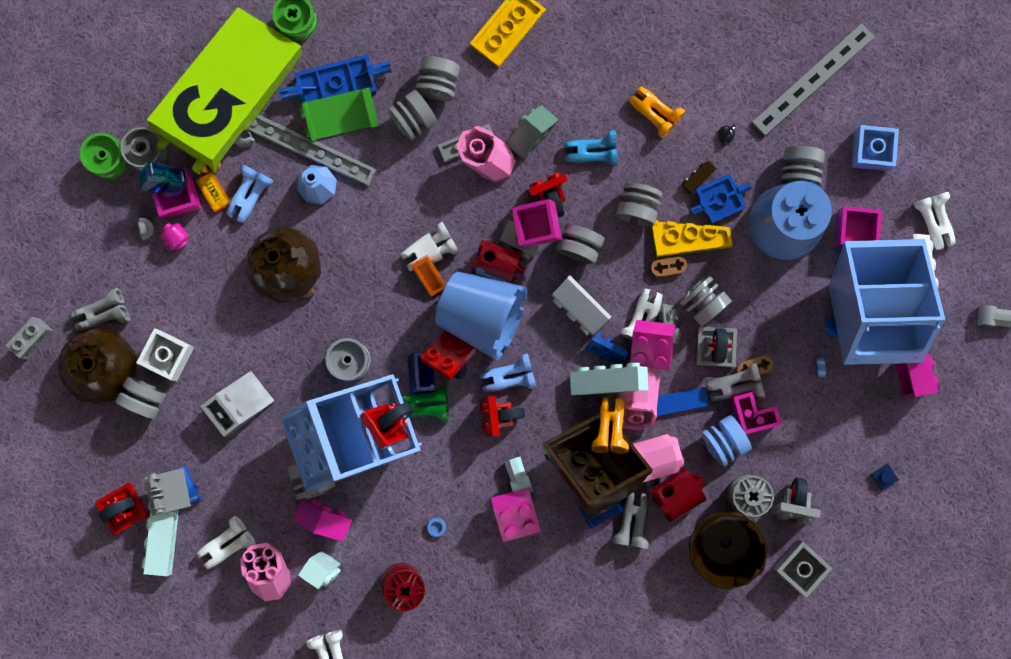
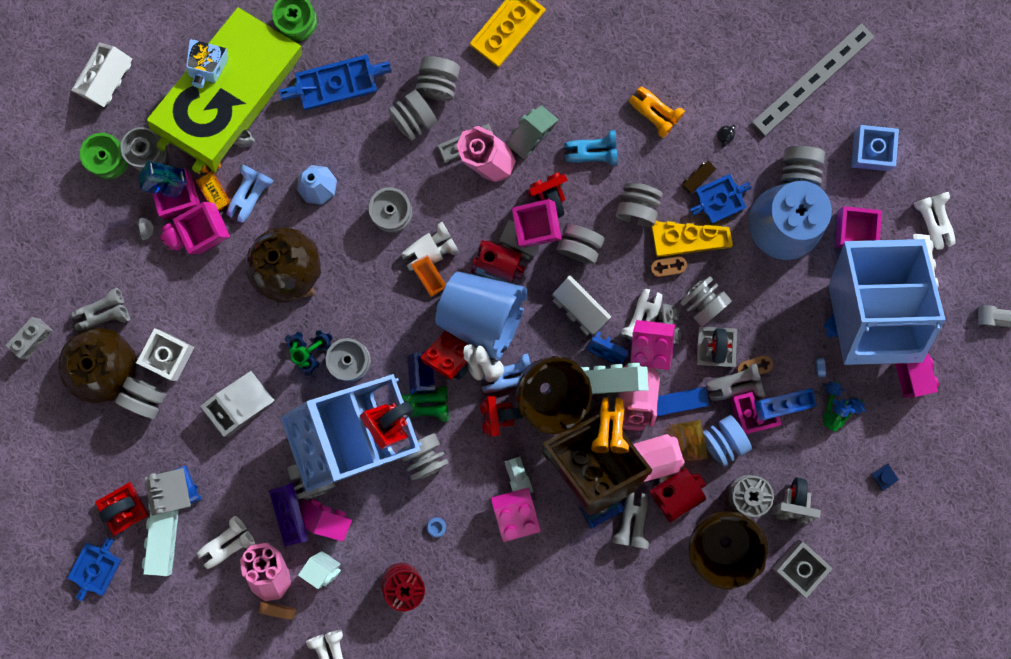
light grey tile [247,115,377,187] -> none
bright green panel [300,87,379,141] -> none
none -> blue plate [68,537,122,601]
none -> white slope [71,42,132,107]
none -> dark pink piece [173,202,230,254]
none -> torso [187,39,228,88]
none -> medium nougat beam [258,601,296,620]
none -> dark purple tile [269,483,308,546]
none -> dark blue plant [285,330,333,376]
none -> light grey wheel [369,187,413,233]
none -> light grey wheel [398,433,449,480]
none -> white piece [463,344,504,382]
none -> dark brown piece [515,356,592,434]
none -> clear yellow plate [671,420,708,462]
none -> blue tile [754,388,817,421]
none -> plant [822,381,866,432]

